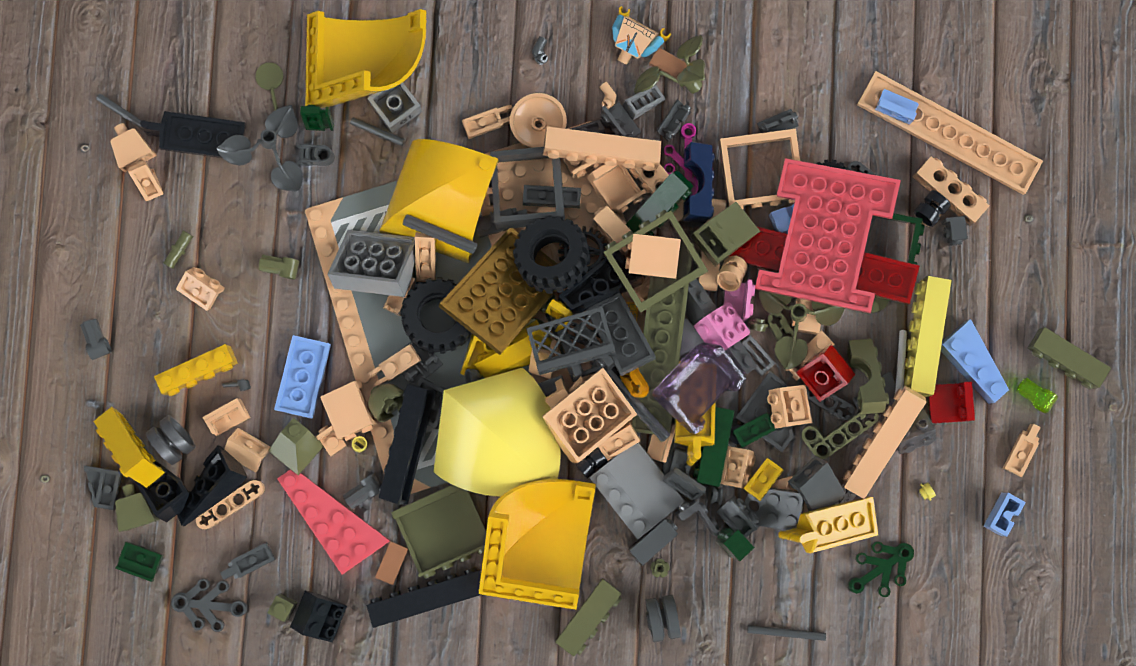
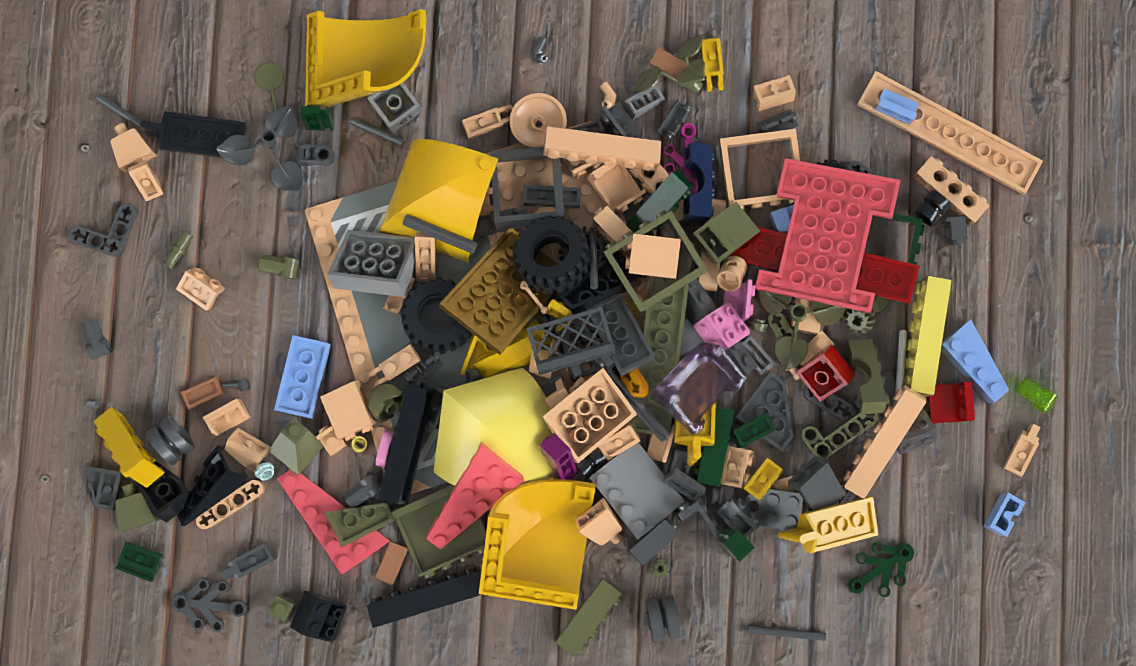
yellow brick [154,344,238,396] -> none
torso [612,6,671,65] -> none
light nougat plate [767,385,812,429] -> none
light yellow plate [919,482,936,501] -> none
olive brick [1028,327,1111,389] -> none
none -> dark grey beam [68,203,138,257]
none -> nougat tile [180,376,224,410]
none -> light aqua plate [255,462,274,480]
none -> olive wing [324,503,395,547]
none -> bright pink beam [376,430,394,468]
none -> coral wing [426,442,524,550]
none -> light nougat hinge [520,281,548,314]
none -> magenta slope [540,433,578,480]
none -> light nougat torso [575,498,622,545]
none -> dark grey bar [589,233,598,289]
none -> yellow hinge [701,38,724,92]
none -> light nougat hinge [753,75,796,111]
none -> olive gear [842,308,876,334]

